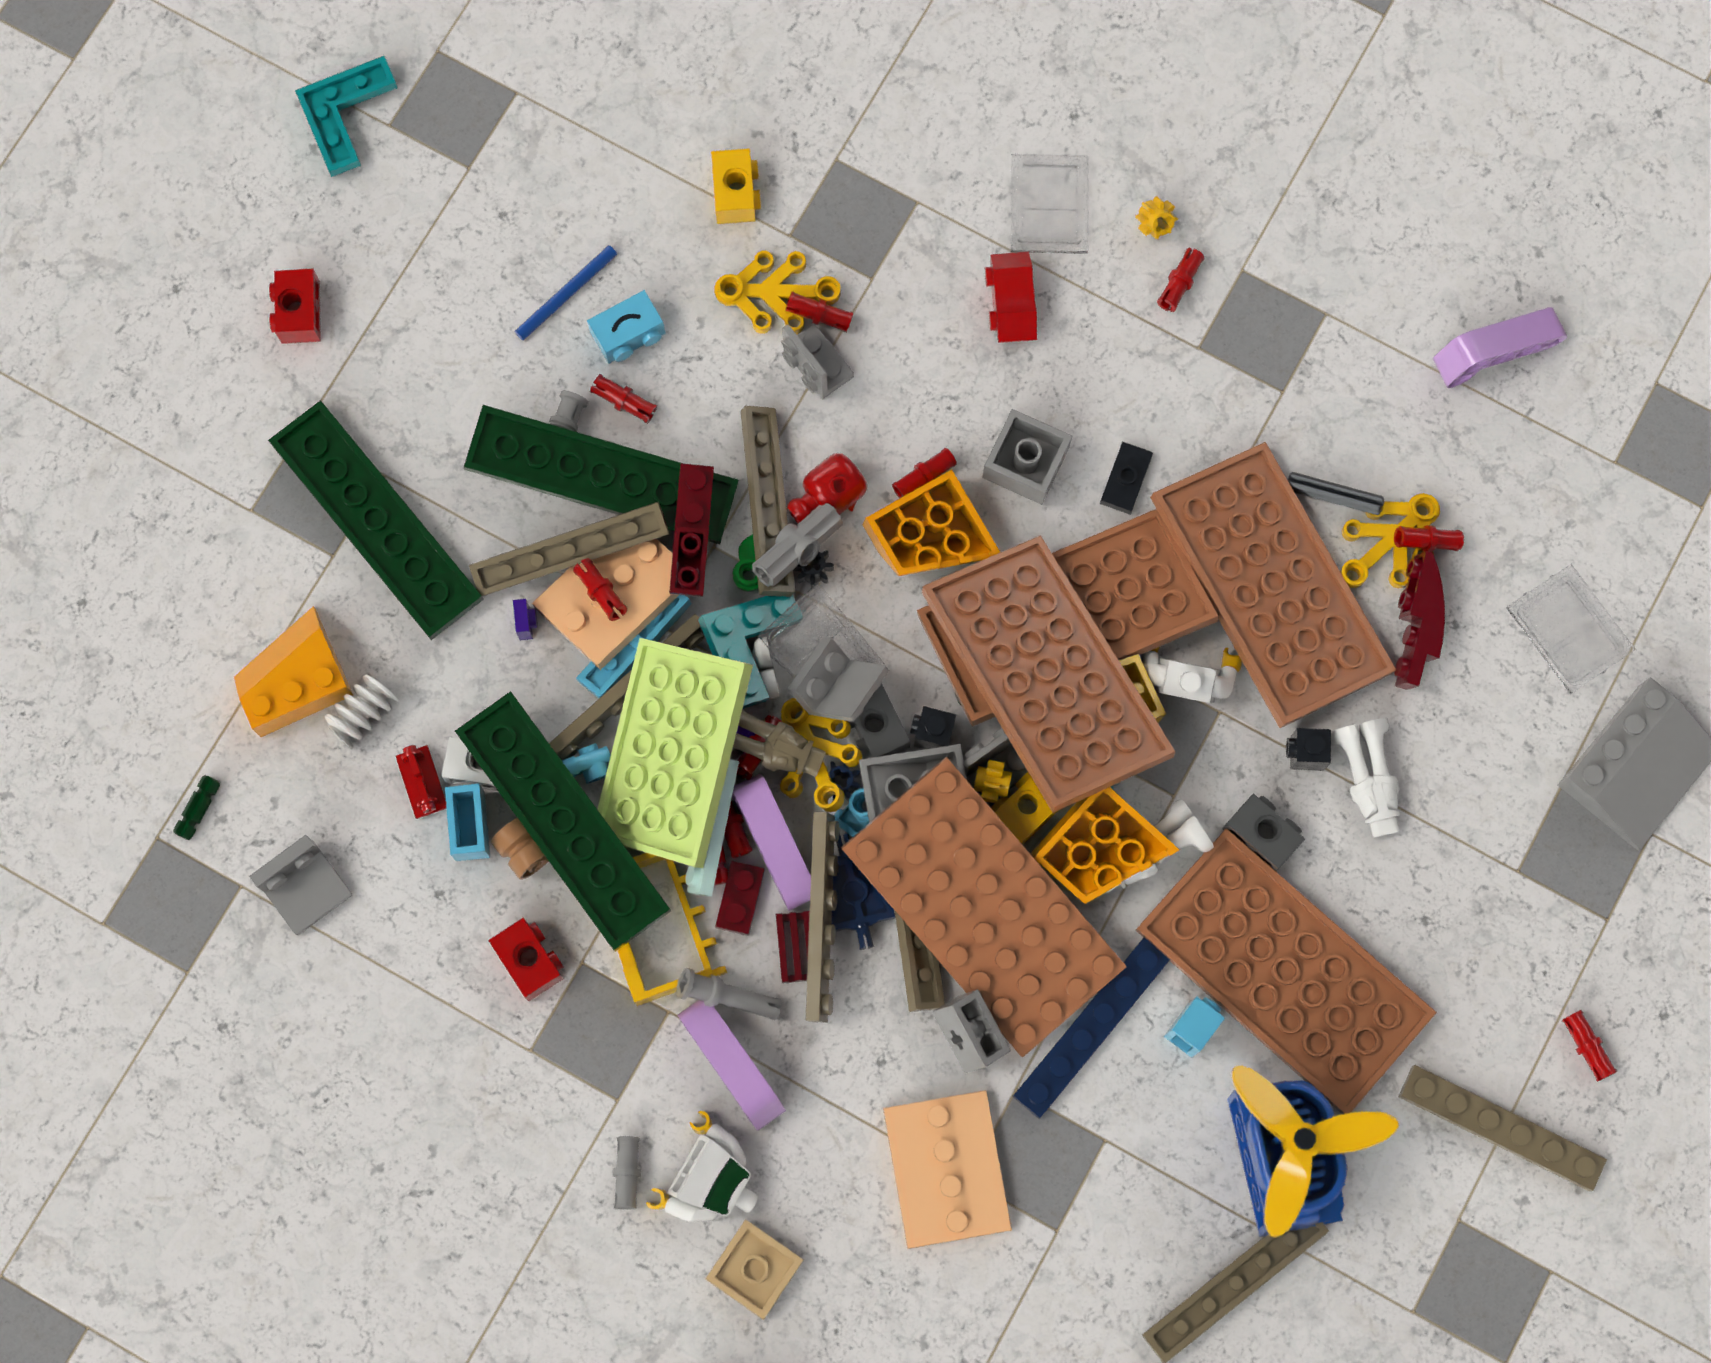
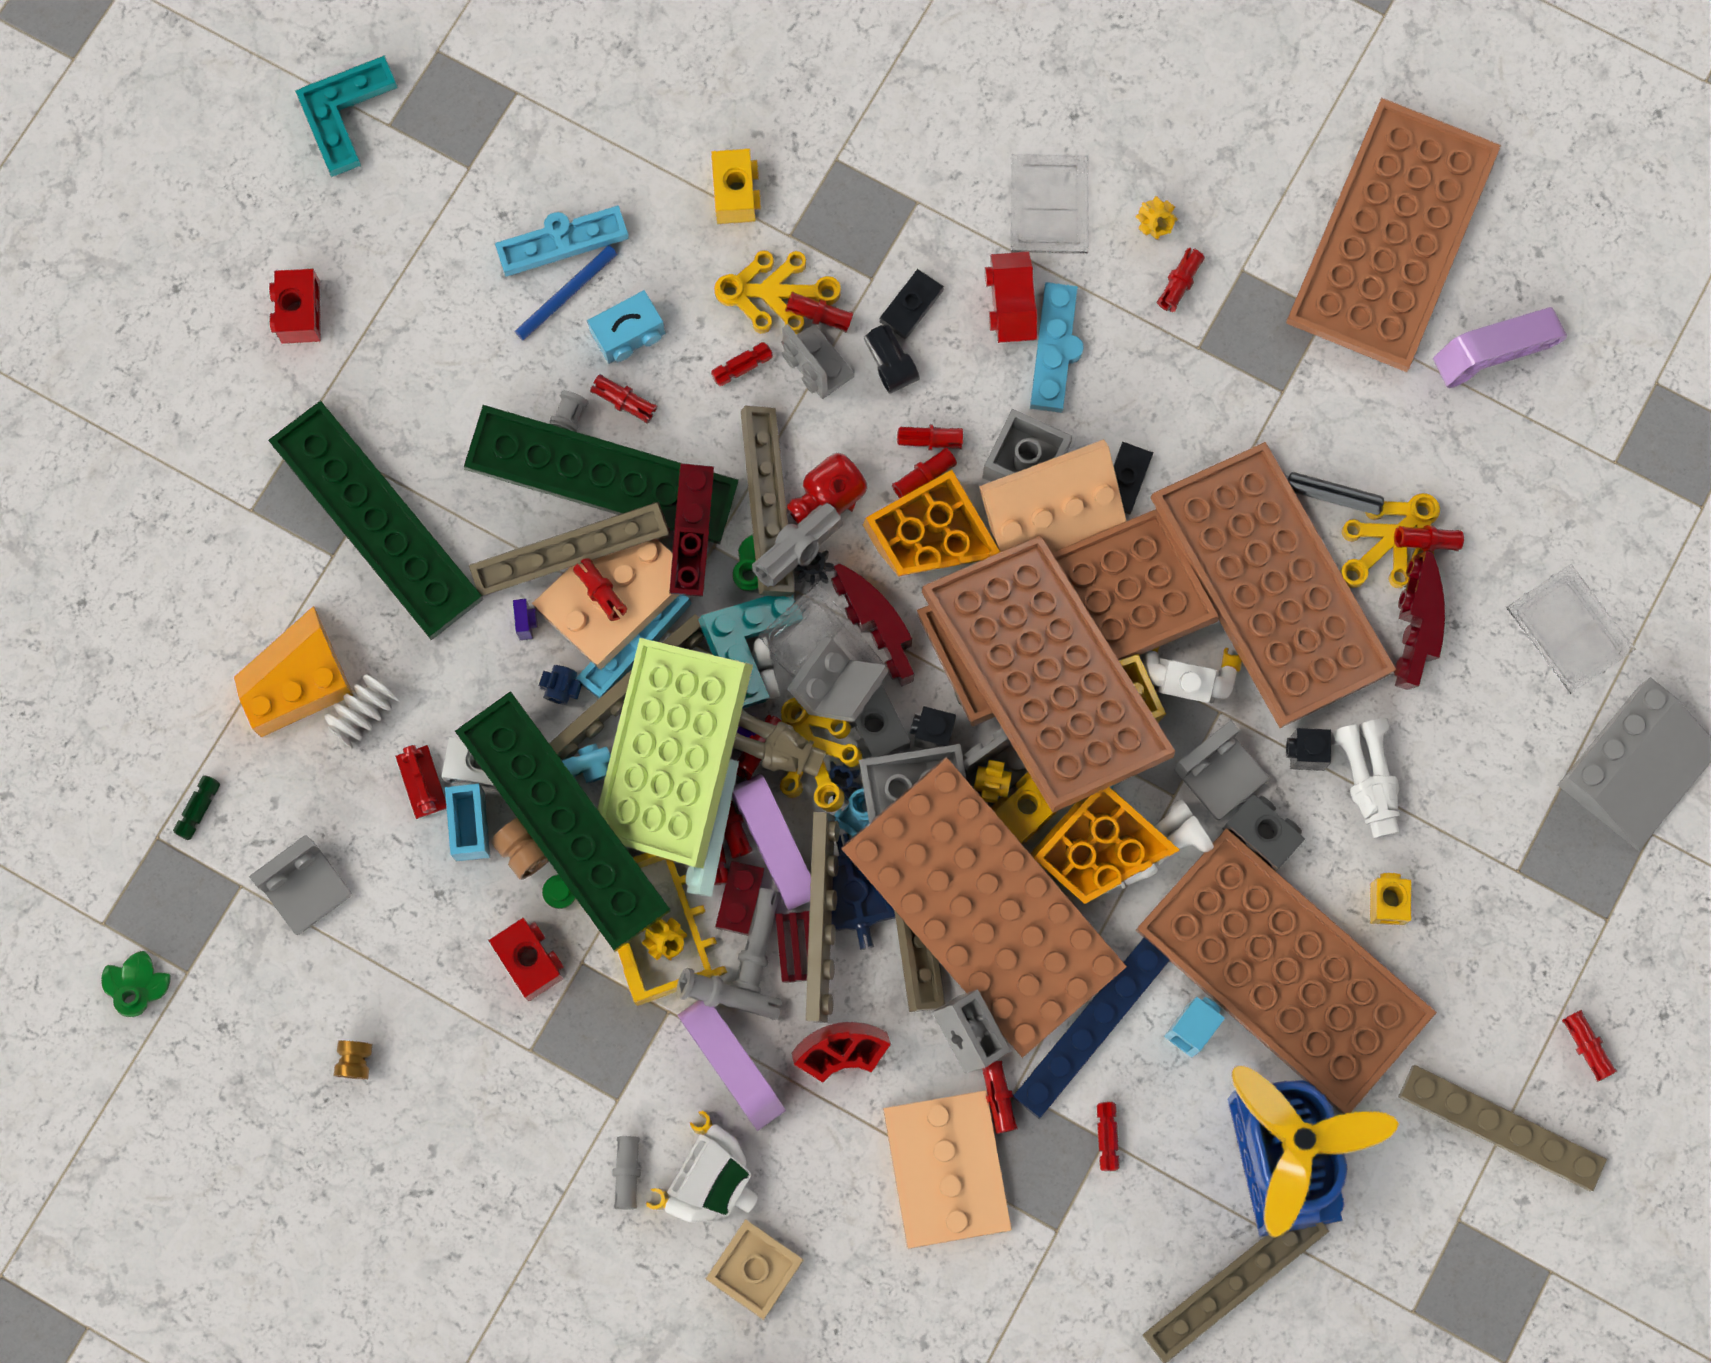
none -> green plate [101,951,171,1017]
none -> pearl gold wheel [333,1040,373,1080]
none -> medium azure hinge [495,205,629,277]
none -> dark blue gear [538,665,582,705]
none -> green plate [542,875,576,909]
none -> yellow gear [642,917,687,961]
none -> red axle [711,342,773,386]
none -> light grey pin [731,888,781,994]
none -> red brick [792,1022,891,1083]
none -> dark red slope [831,563,914,687]
none -> black piece [864,325,920,394]
none -> black plate [879,269,944,340]
none -> red axle [897,424,963,451]
none -> light nougat plate [979,439,1126,553]
none -> red pin [982,1060,1018,1134]
none -> medium azure hinge [1030,282,1083,413]
none -> red axle [1097,1102,1119,1171]
none -> light grey bracket [1174,720,1269,820]
none -> nougat plate [1286,98,1501,372]
none -> yellow brick [1370,873,1411,925]

